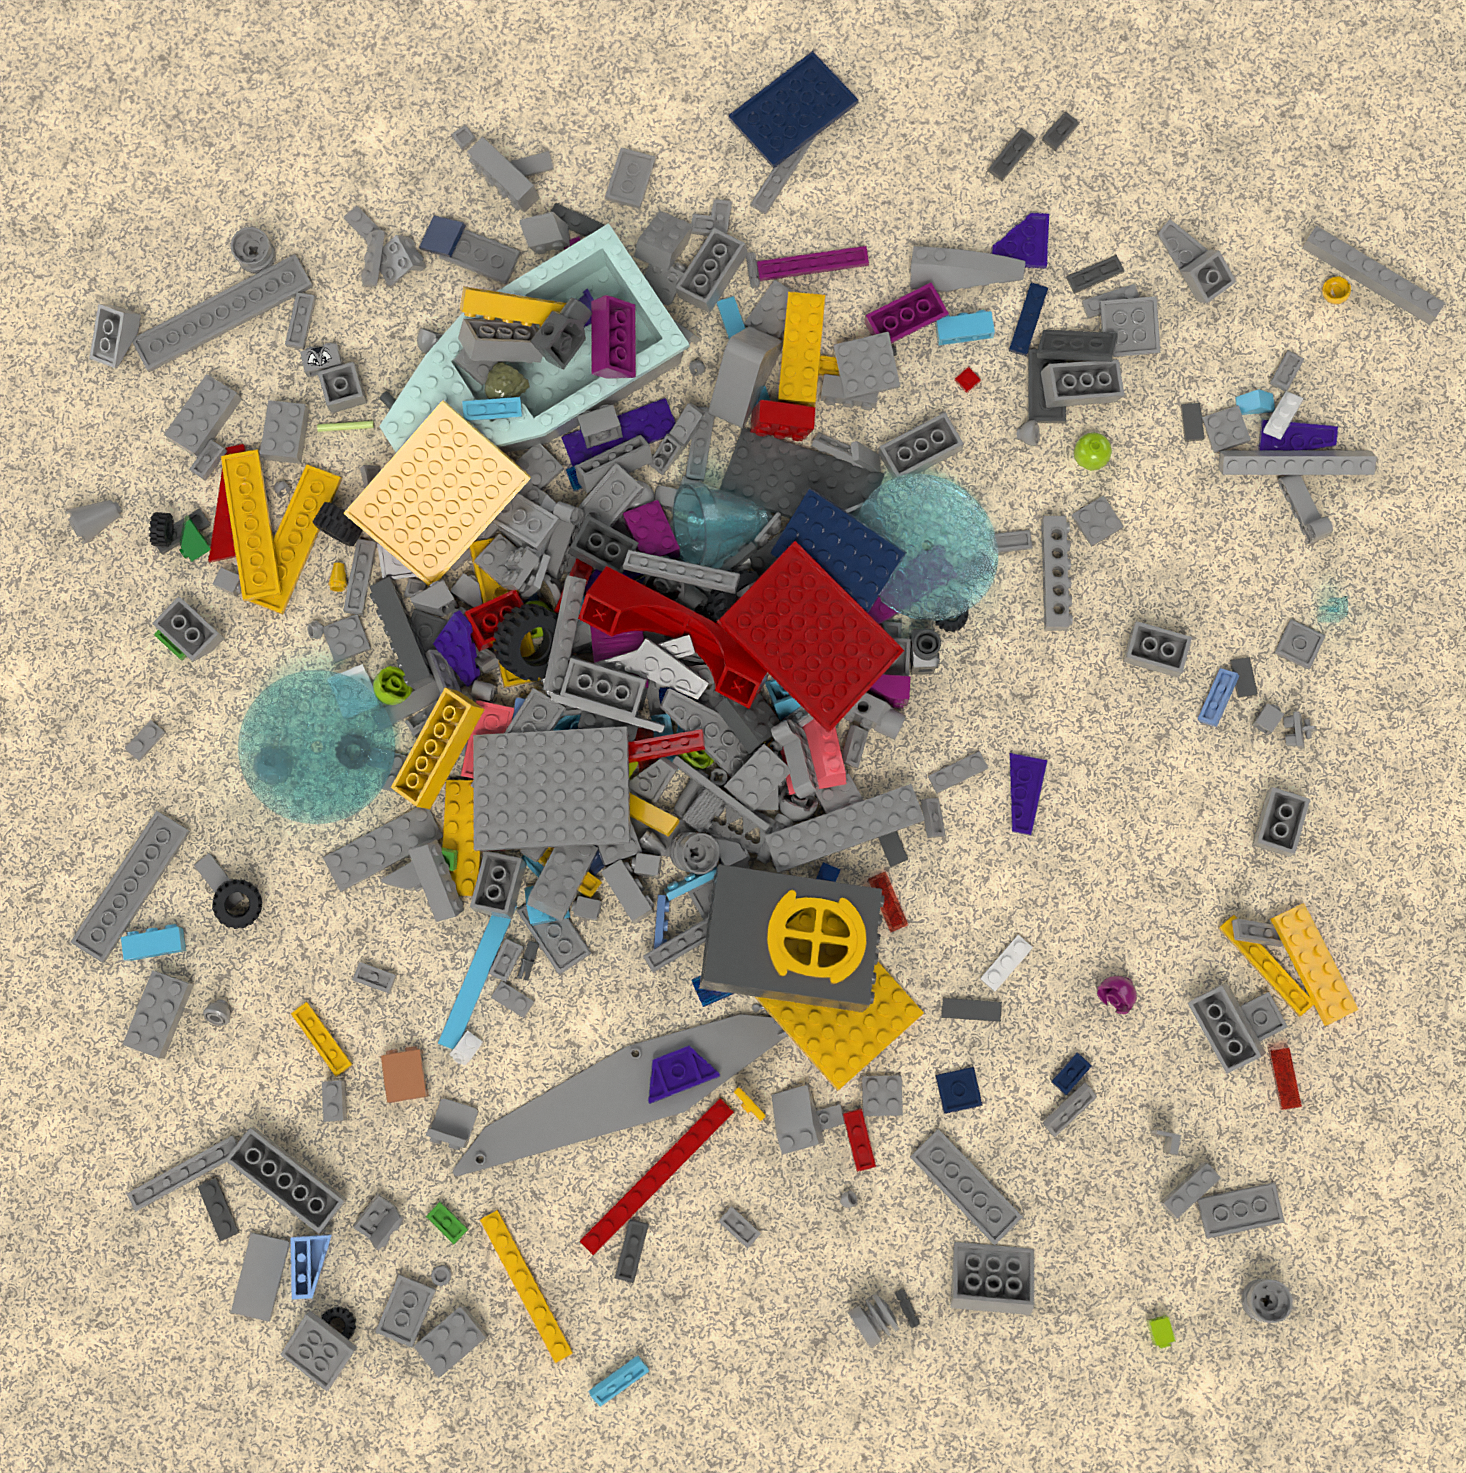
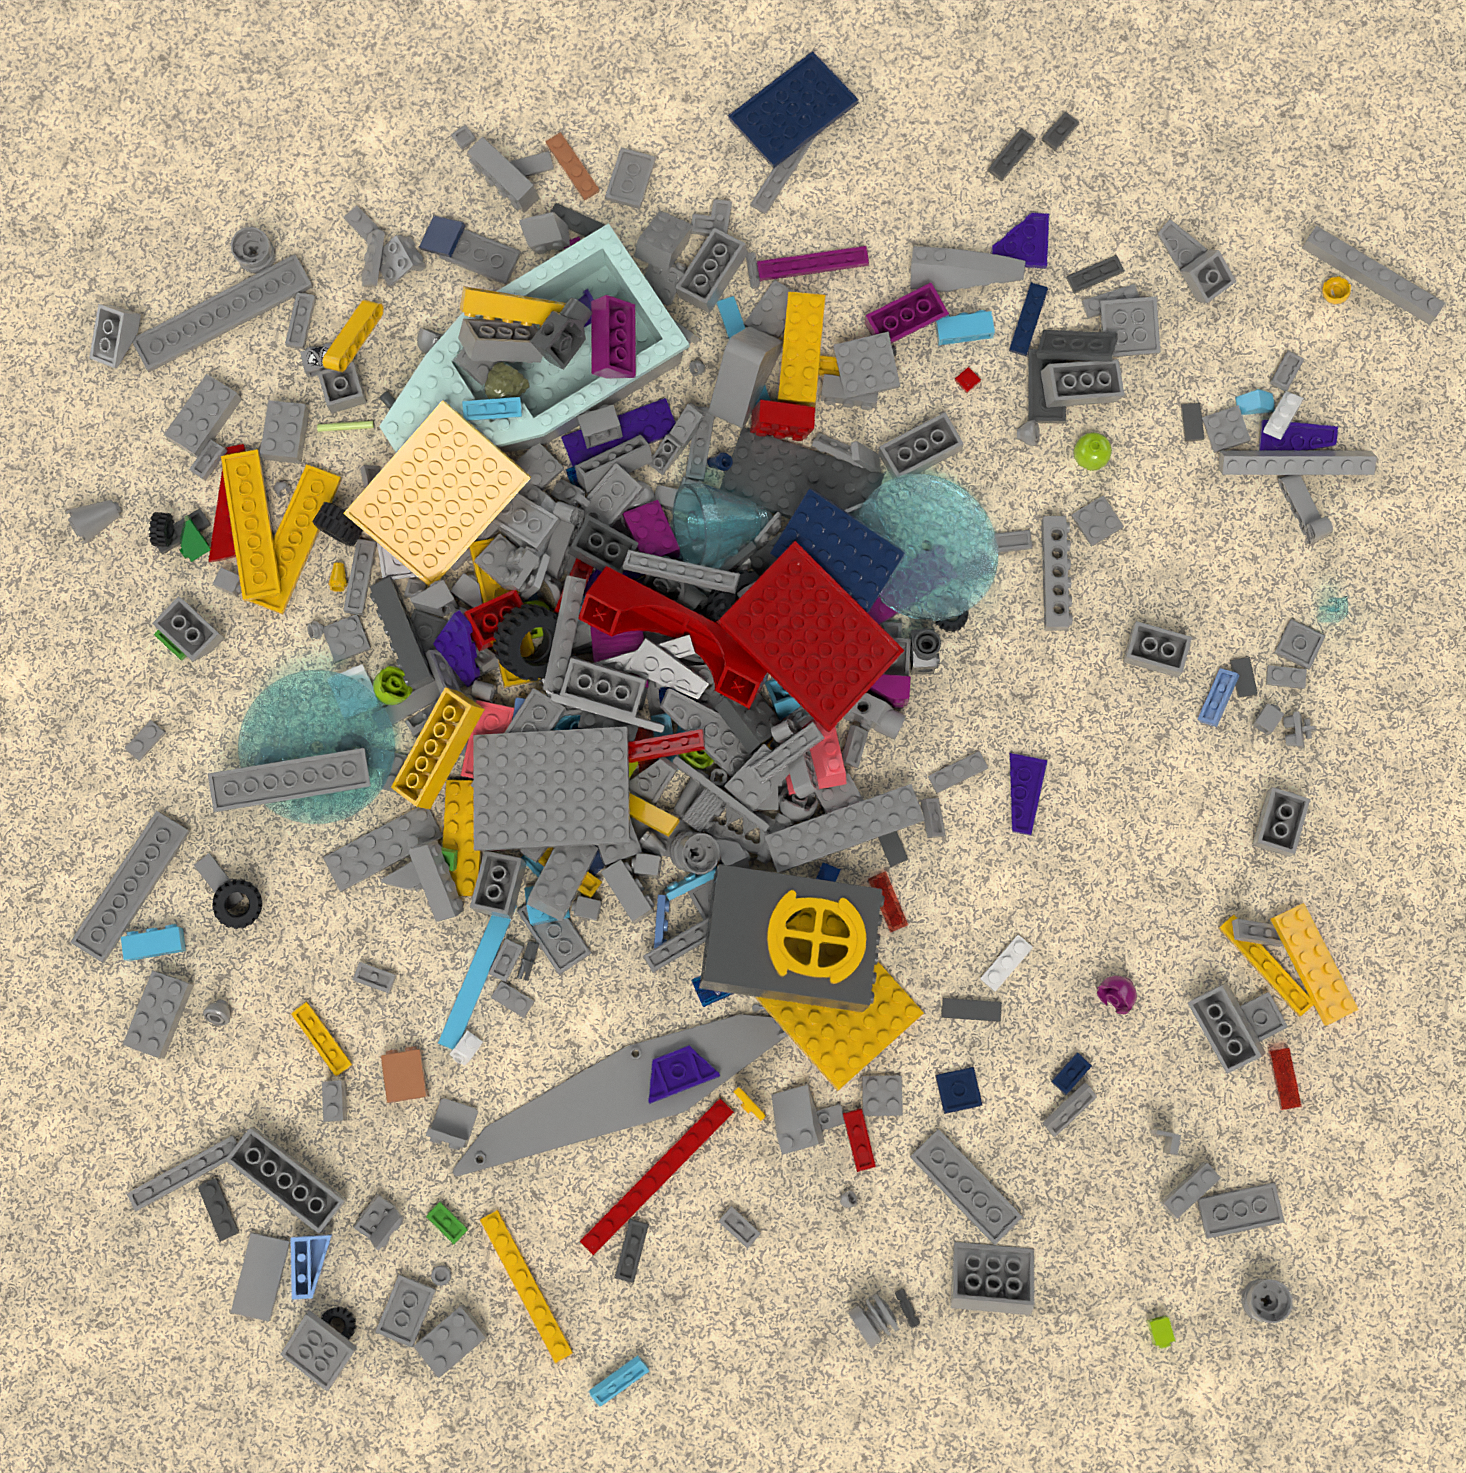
none -> light grey plate [208,748,371,812]
none -> yellow beam [323,300,384,372]
none -> nougat plate [545,132,600,201]
none -> light grey hinge [550,479,591,508]
none -> dark blue cone [707,452,733,471]
none -> light grey tile [750,722,825,784]
none -> light grey plate [1266,665,1307,689]

